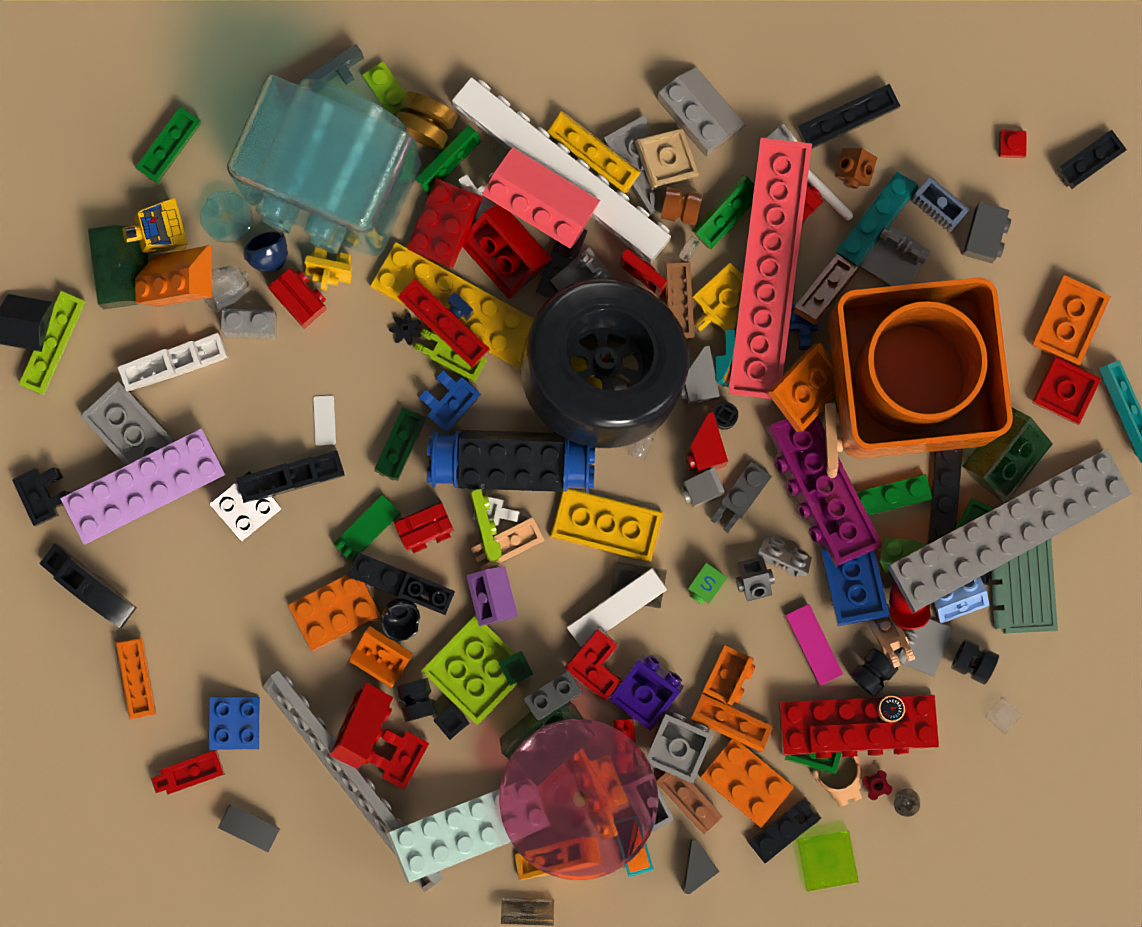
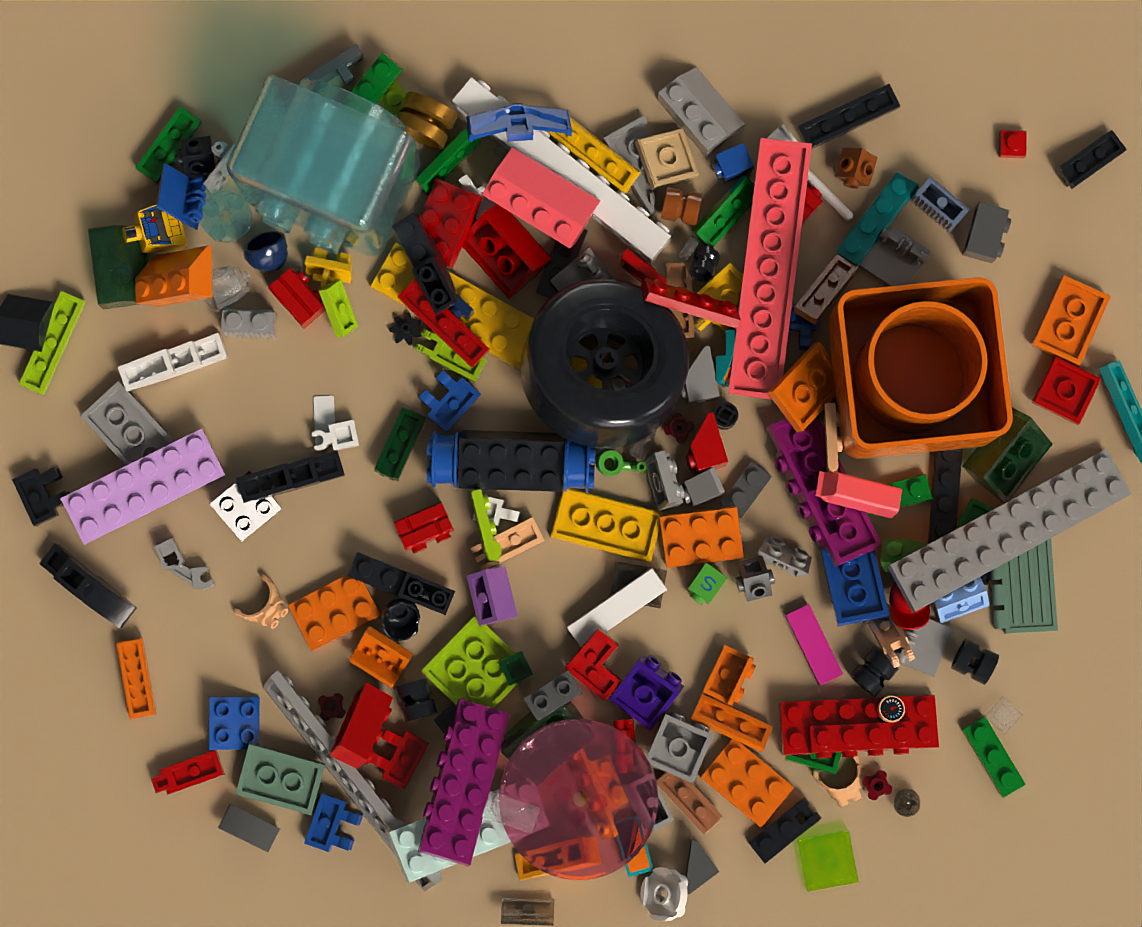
green hinge [333,495,401,563] -> none
none -> light grey piece [154,538,216,590]
none -> blue hinge [156,163,206,230]
none -> black brick [176,136,216,176]
none -> light grey hinge [203,140,243,196]
none -> light nougat helmet [233,575,288,629]
none -> sand green plate [236,742,326,815]
none -> blue plate [304,793,363,852]
none -> white plate [311,420,360,451]
none -> dark red plate [318,693,346,721]
none -> lime plate [319,279,358,338]
none -> green plate [335,52,404,129]
none -> black slope [392,213,458,315]
none -> magenta plate [418,698,509,866]
none -> blue plate [466,103,572,142]
none -> clear plate [482,791,542,834]
none -> bright green plate [596,450,647,476]
none -> red plate [640,278,741,329]
none -> white plate [640,867,688,921]
none -> light grey plate [644,450,684,511]
none -> orange plate [660,506,744,568]
none -> dark red plate [664,413,695,444]
none -> black wheel [689,246,720,282]
none -> blue brick [712,143,754,183]
none -> coral piece [815,471,902,518]
none -> green plate [962,716,1026,798]

